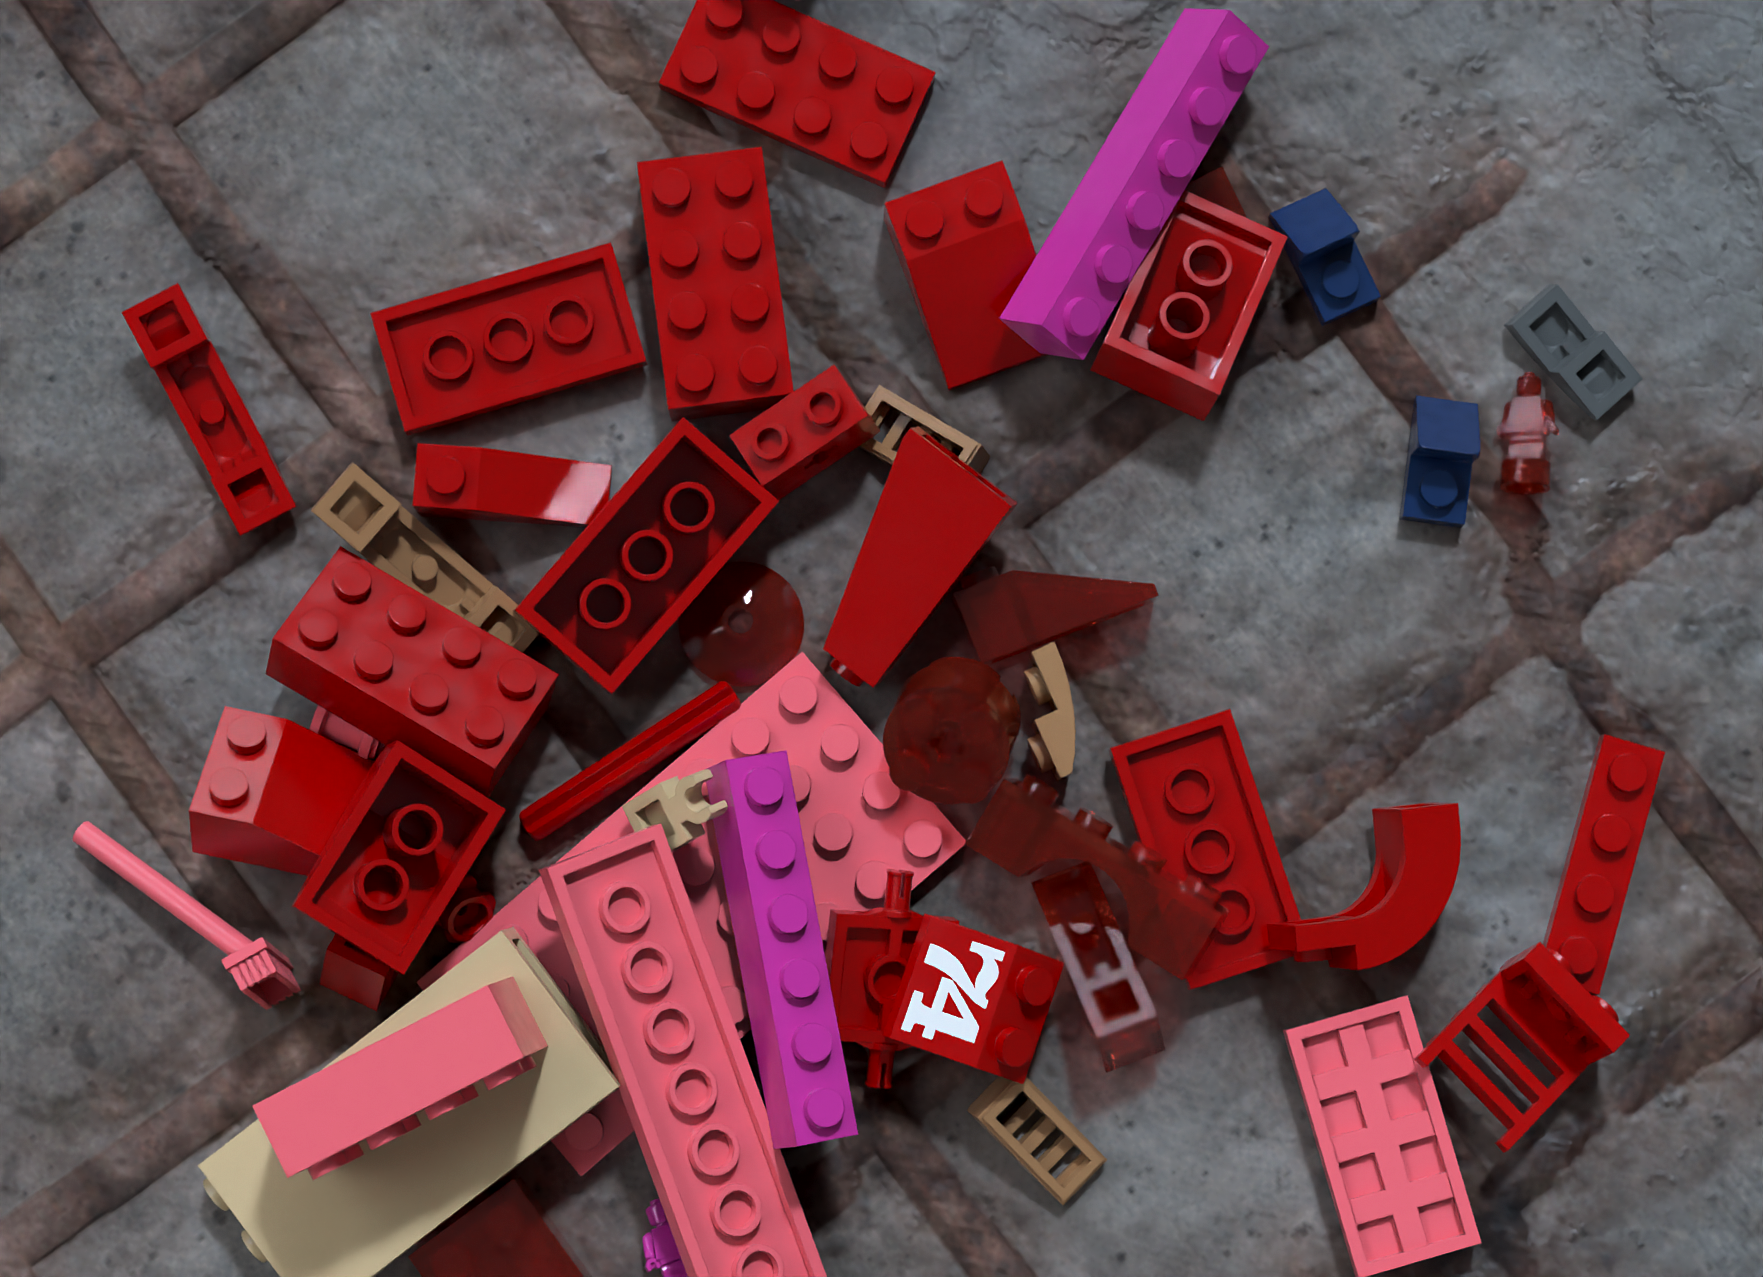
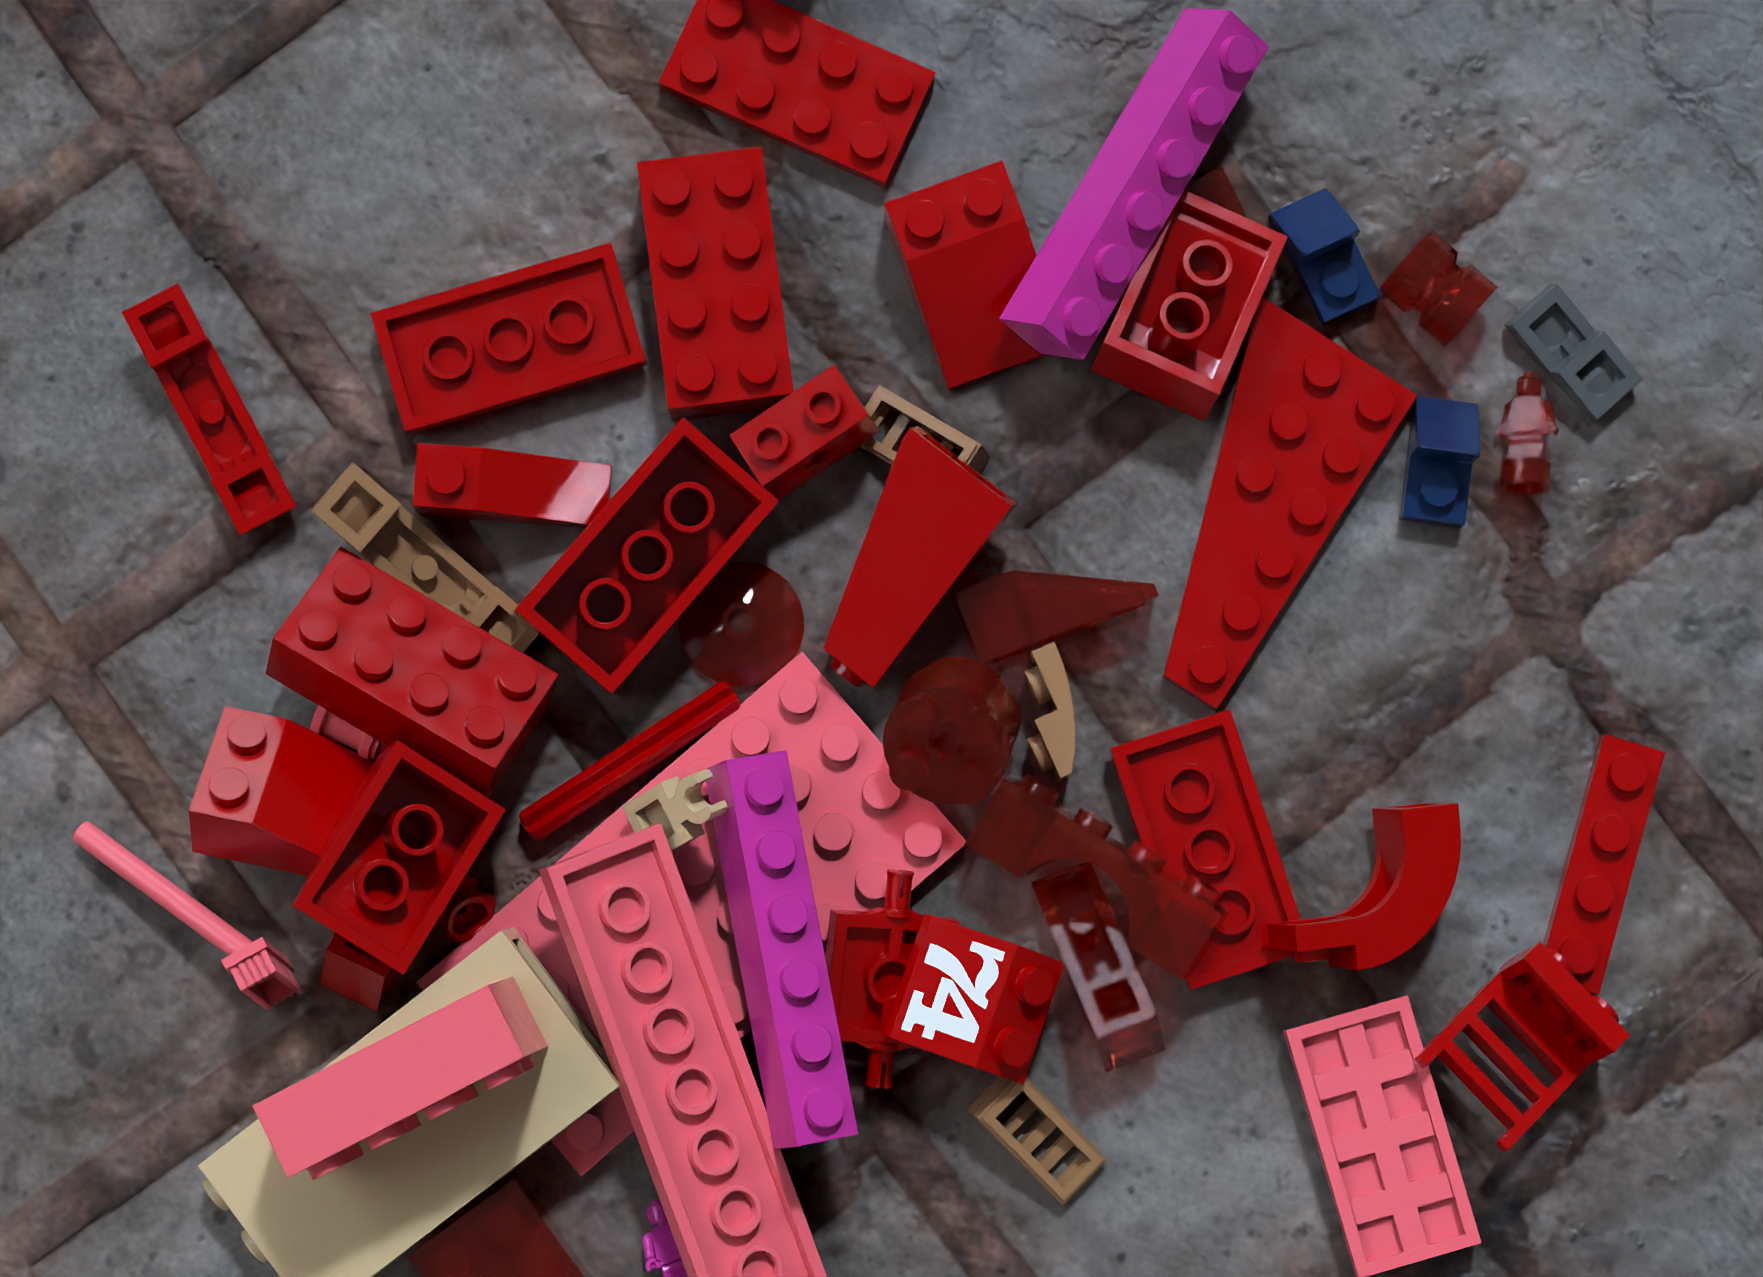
none -> red wing [1162,297,1418,711]
none -> clear red wheel [1378,229,1498,347]

